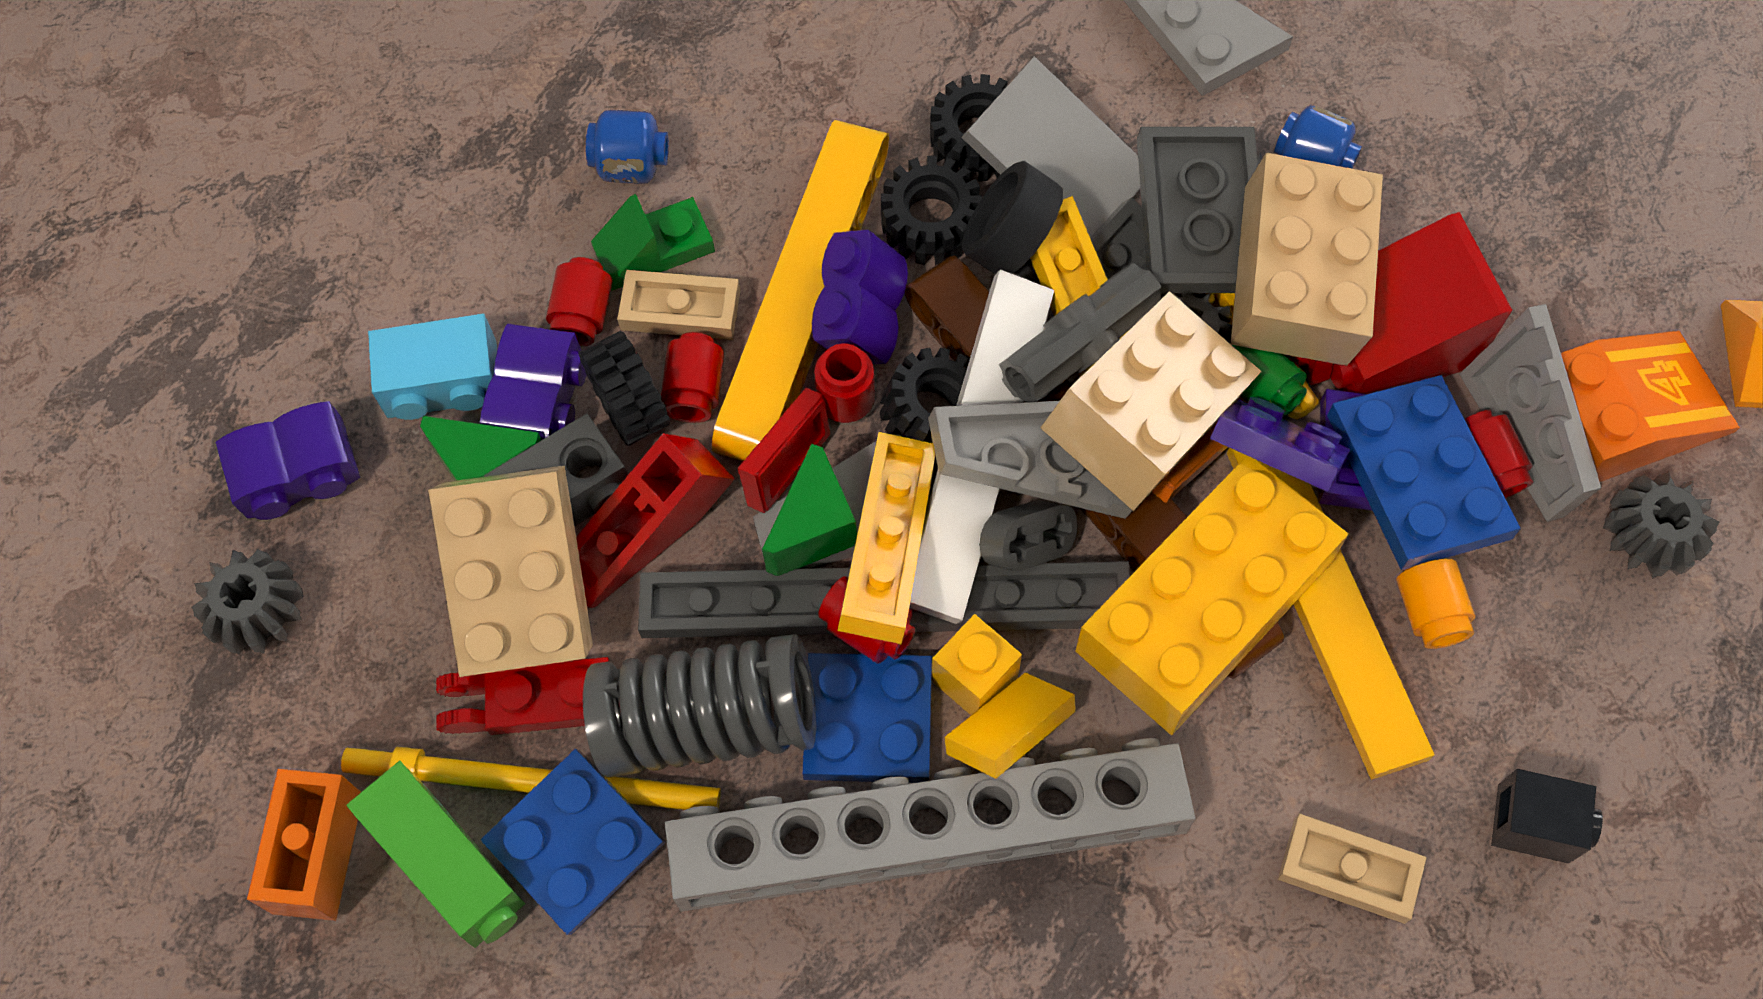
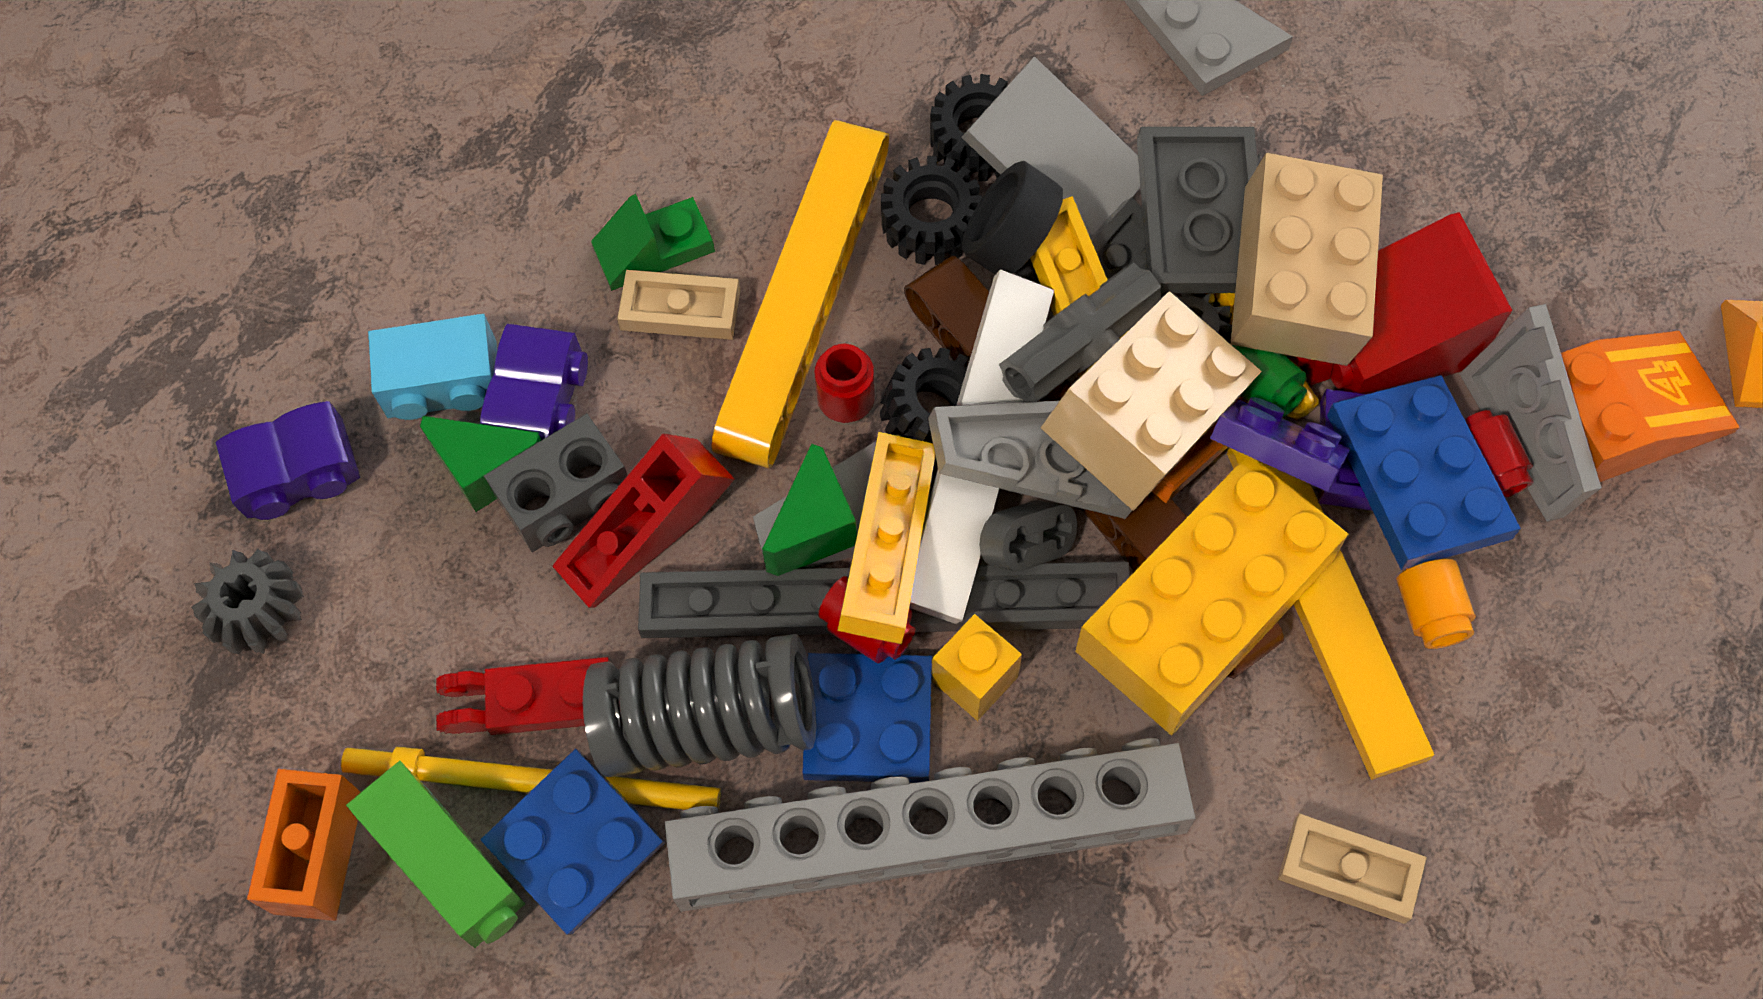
tan brick [428,465,593,677] -> none
red brick [546,257,612,346] -> none
black tyre [578,330,670,446] -> none
blue head [586,110,669,184] -> none
red brick [661,332,724,423] -> none
red tile [738,387,831,513] -> none
dark purple brick [812,230,908,365] -> none
yellow tile [945,672,1075,779] -> none
blue head [1274,105,1362,169] -> none
black brick [1491,769,1603,864] -> none
dark grey gear [1603,471,1720,579] -> none

